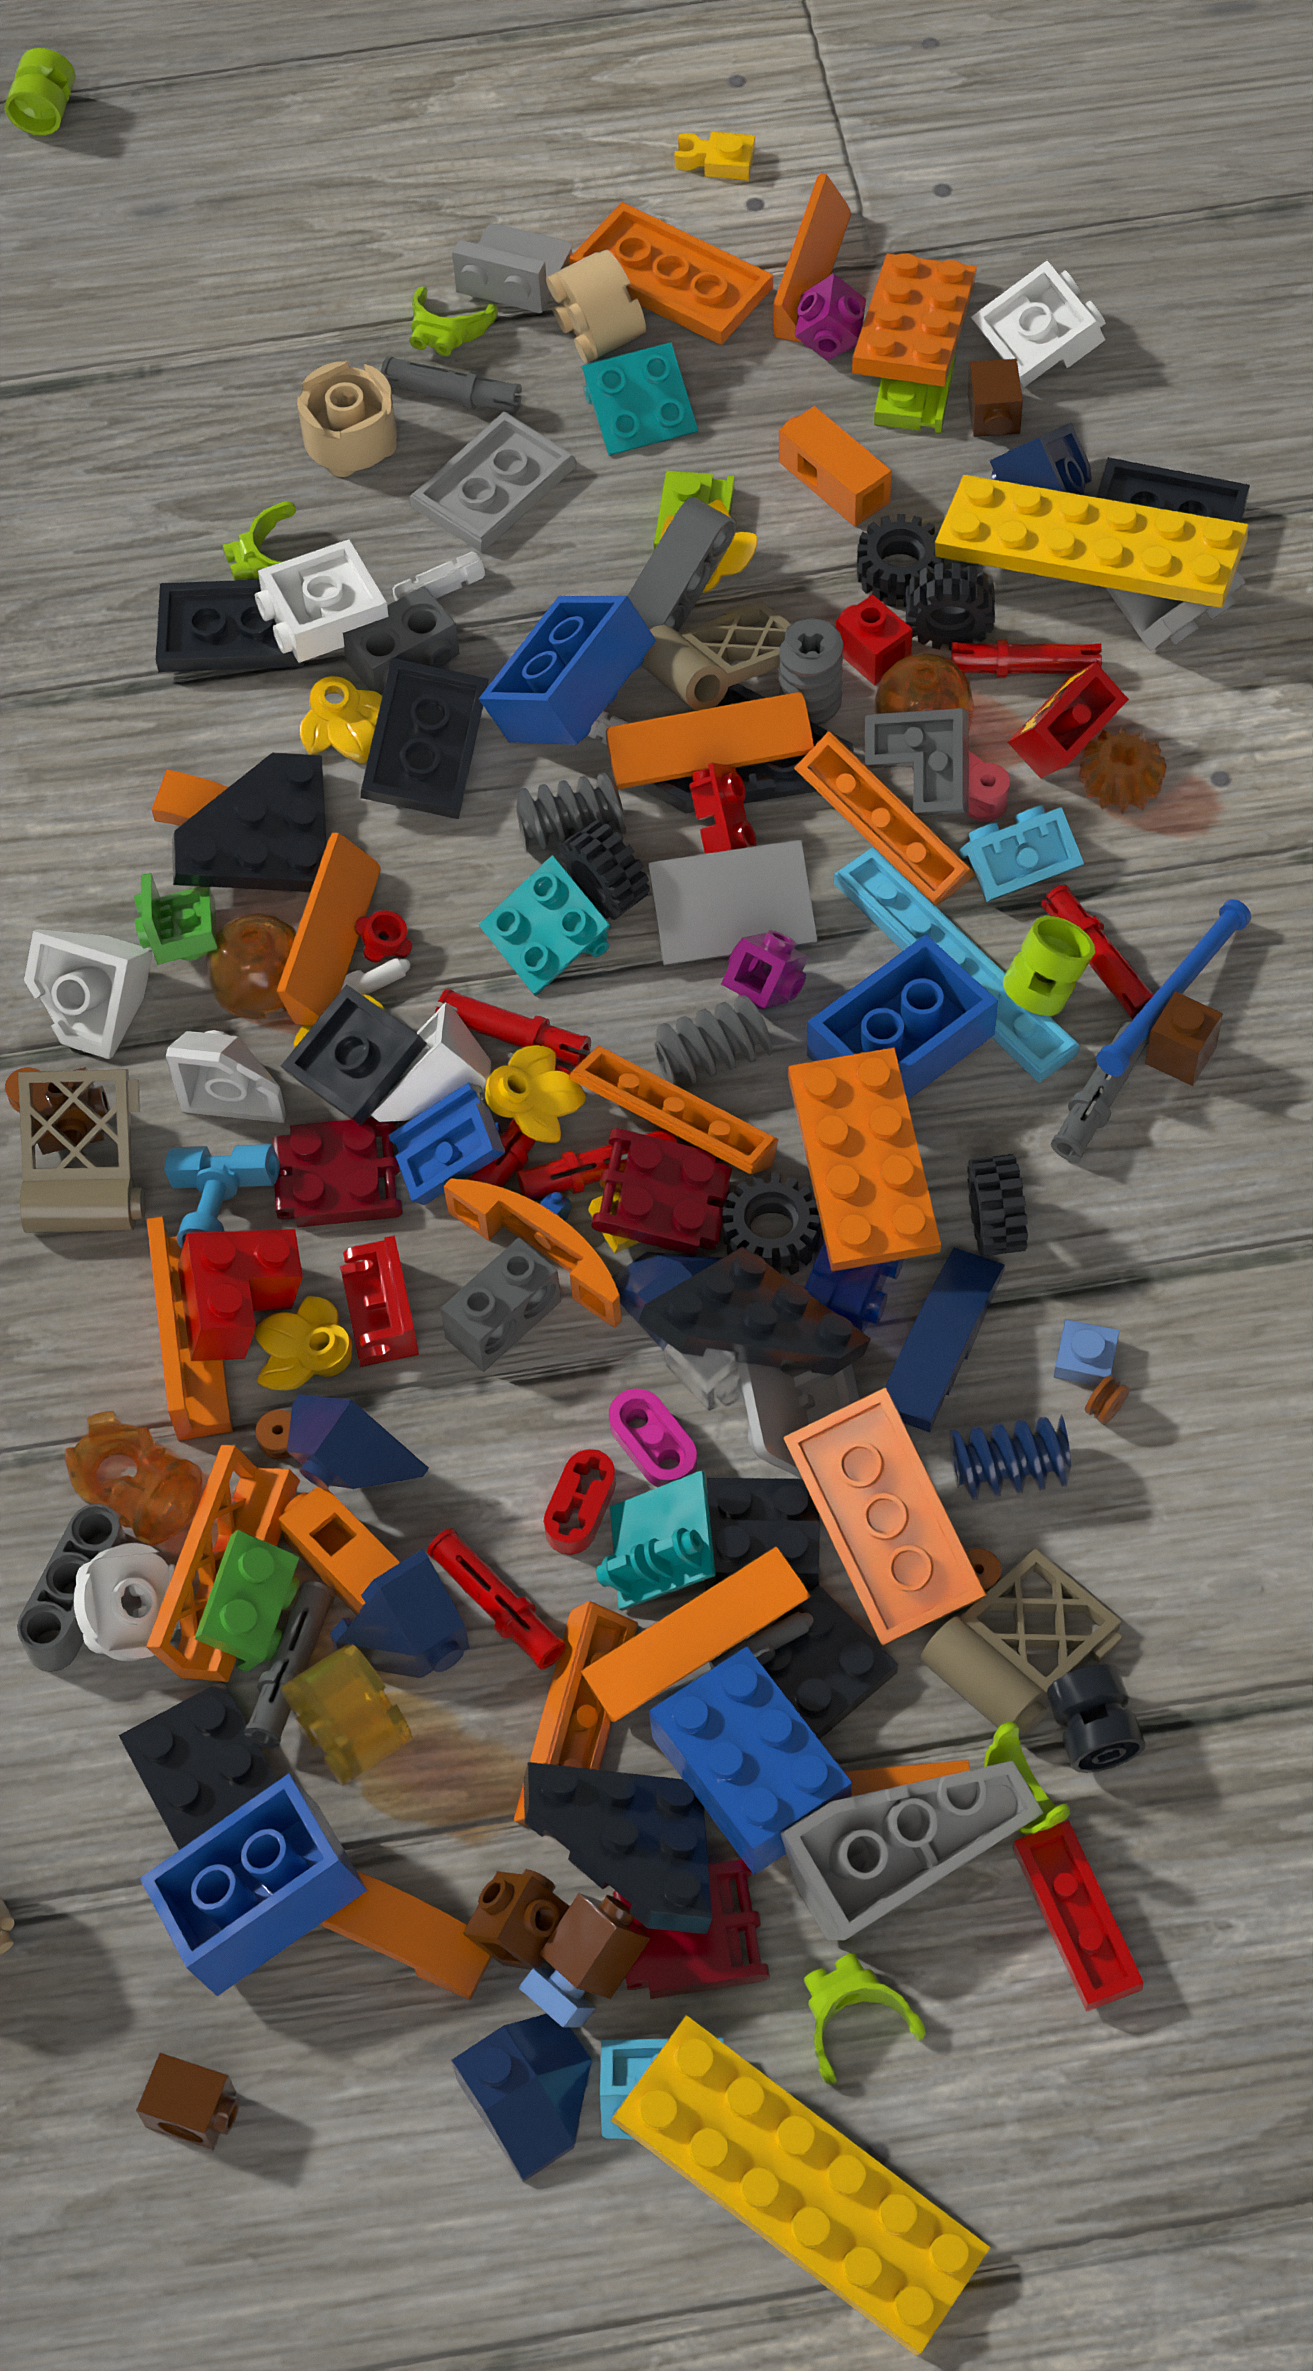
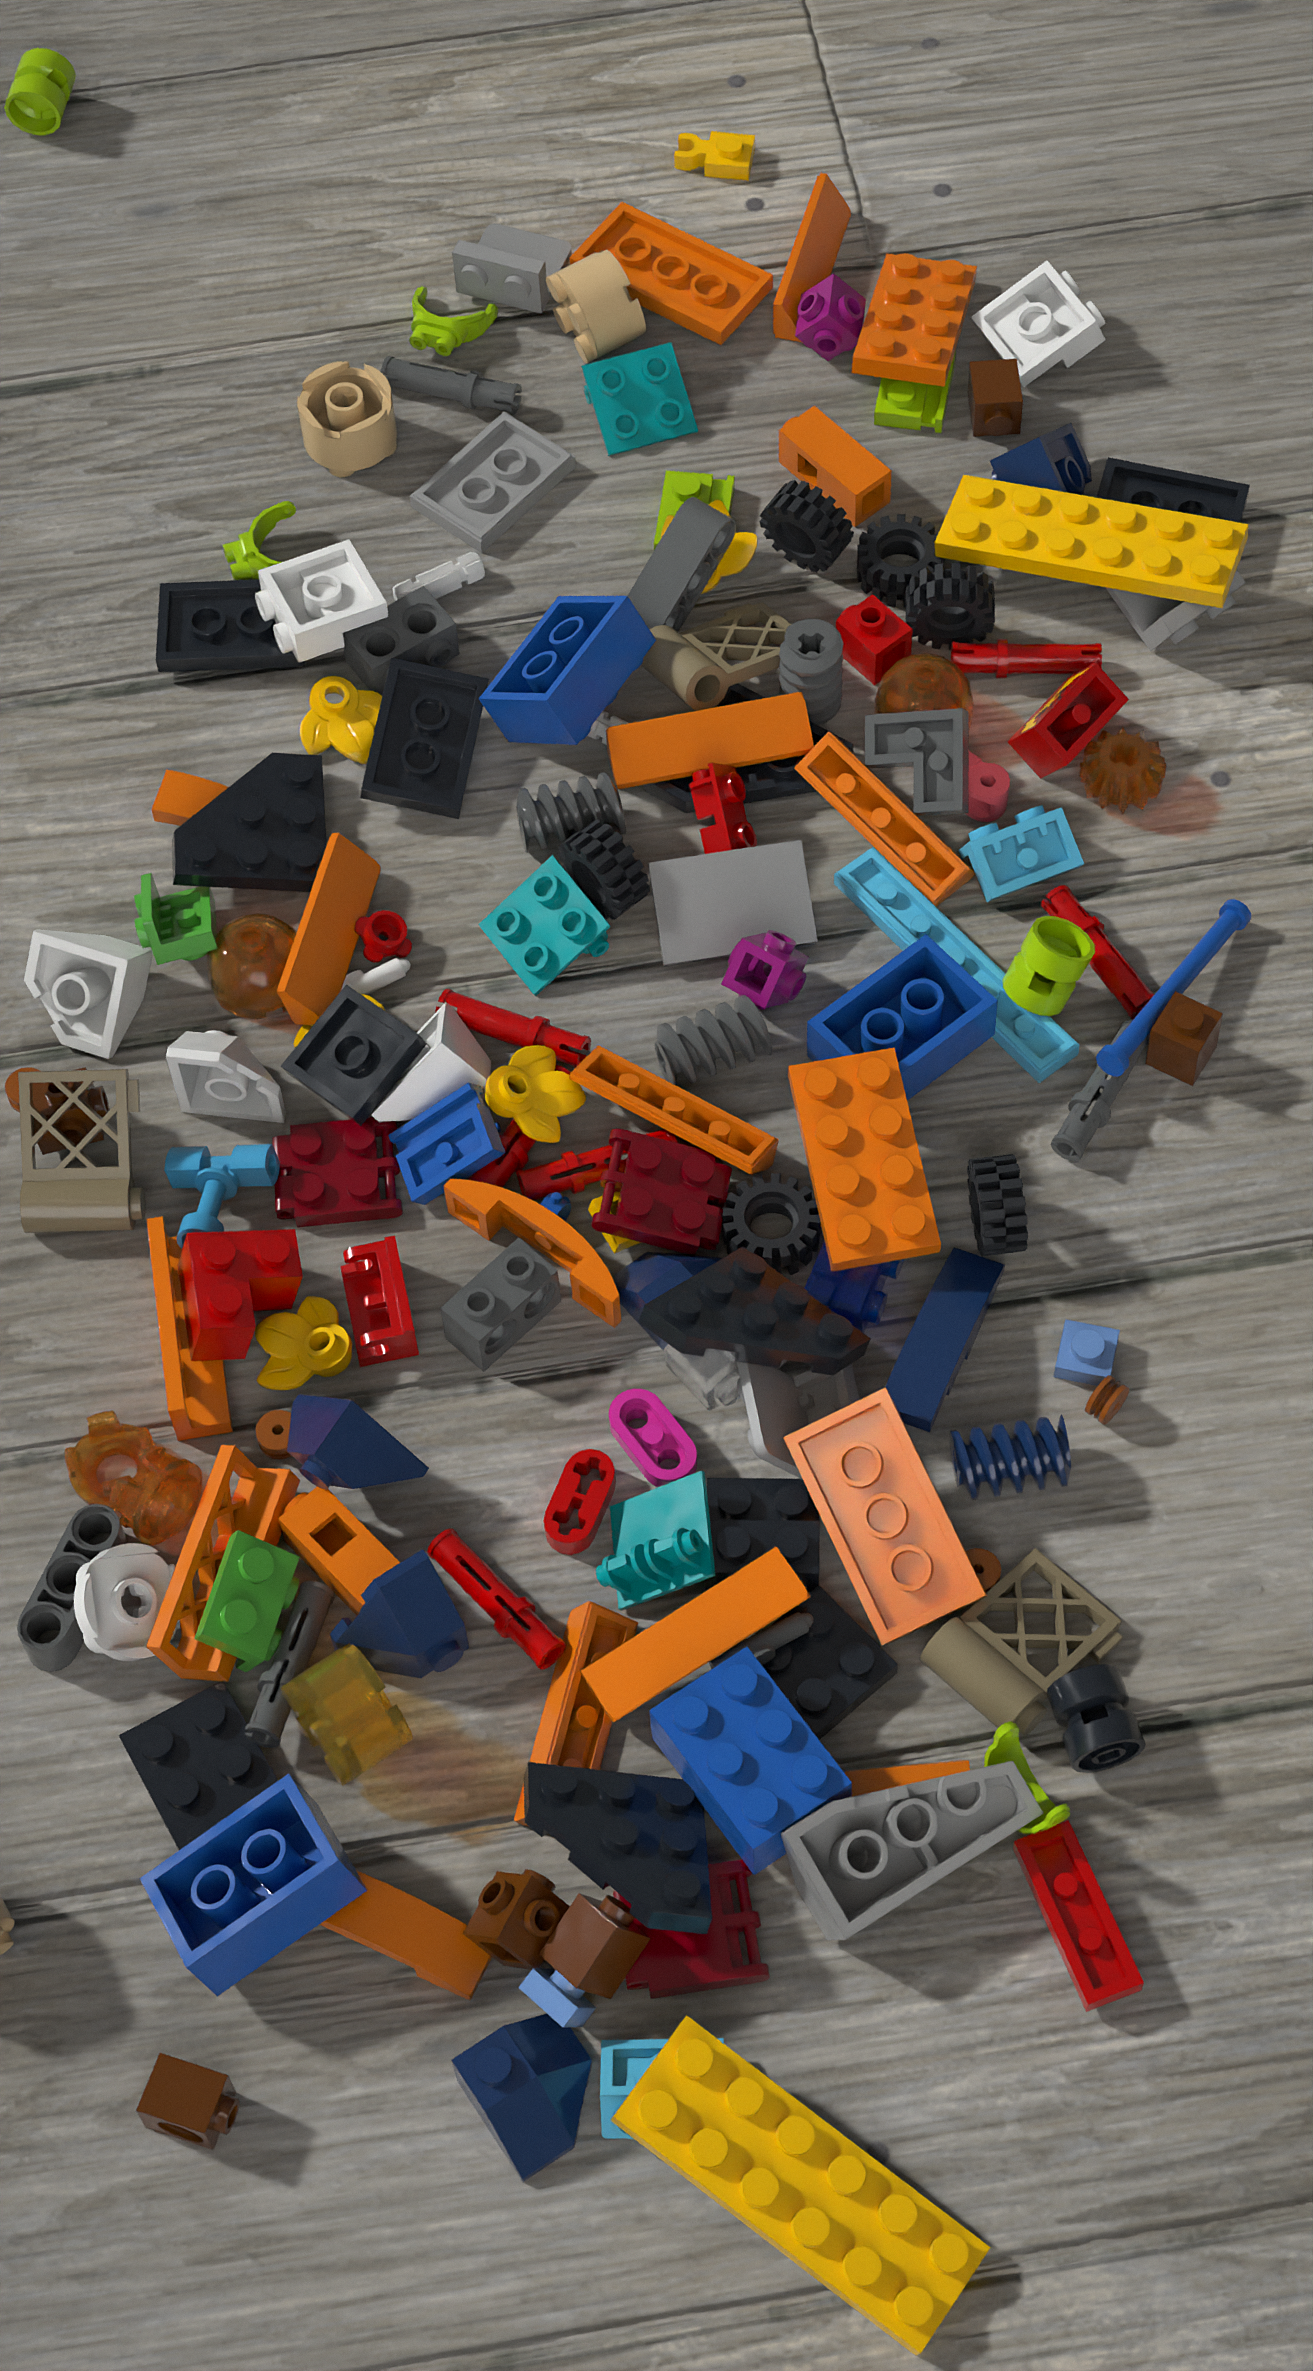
lime helmet [803,1953,926,2085] -> none
none -> black tyre [759,480,854,572]

